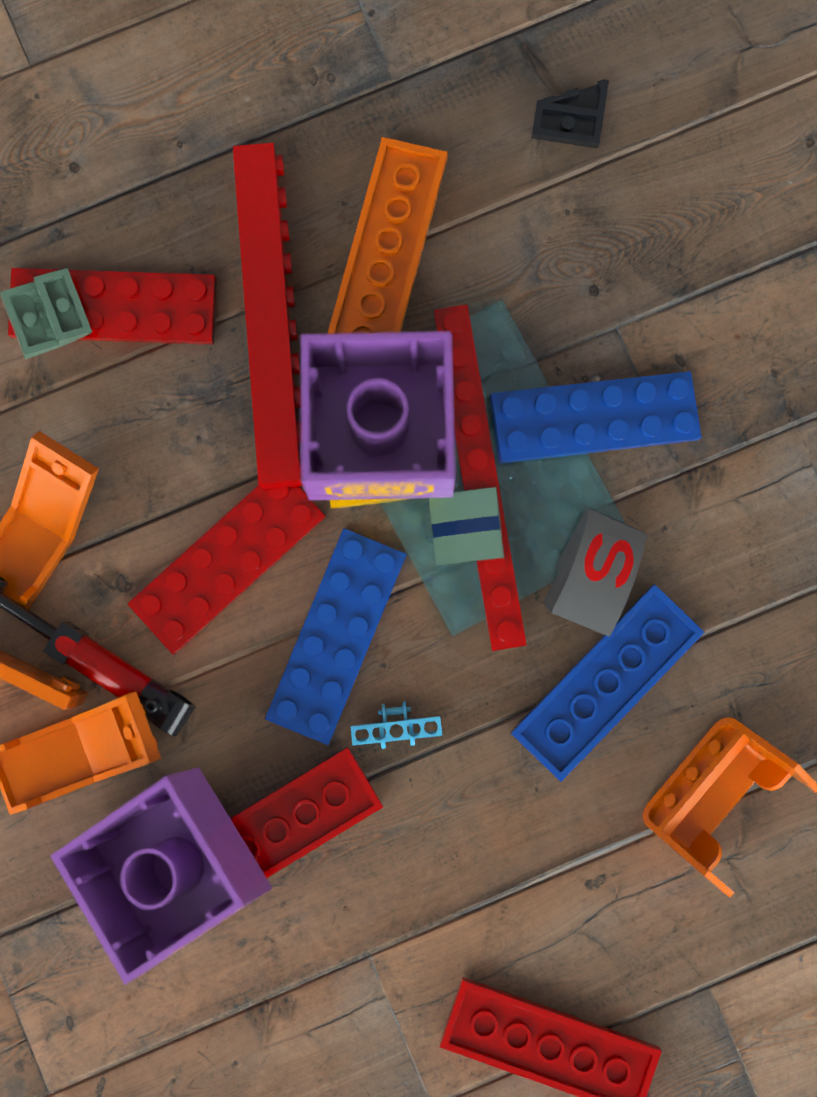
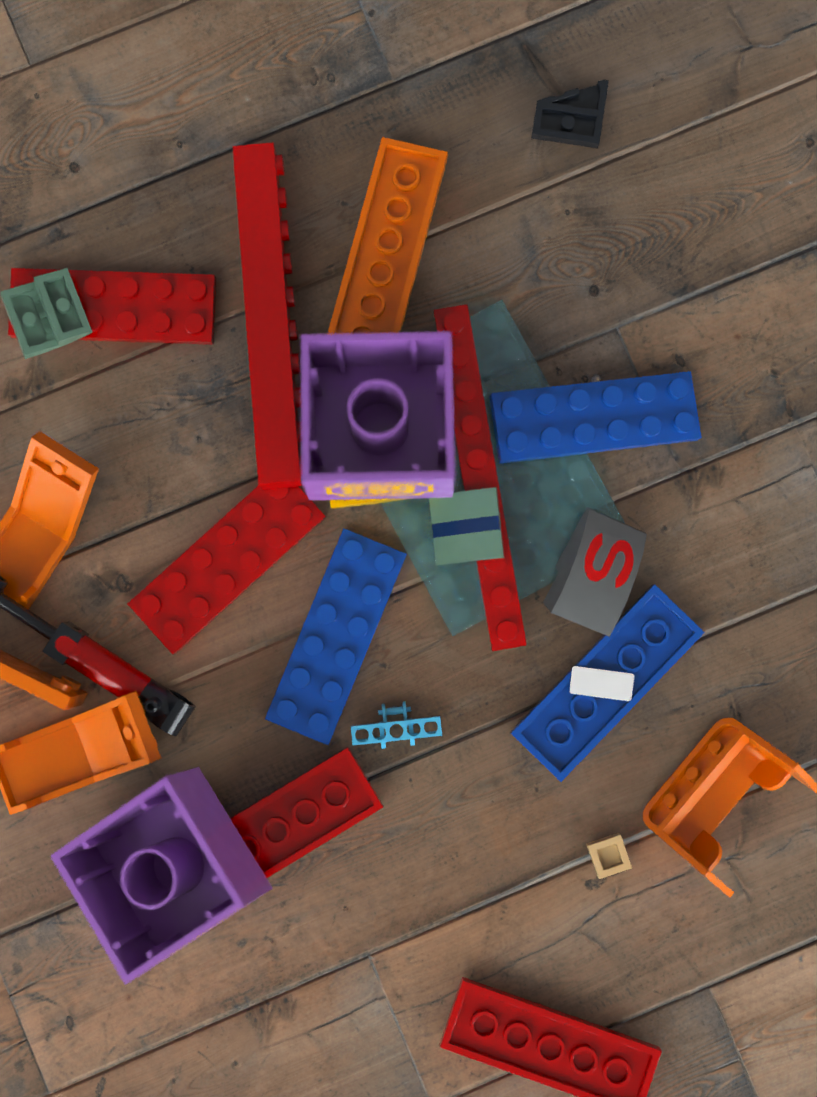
none -> white sticker [569,666,634,701]
none -> tan plate [586,833,632,879]

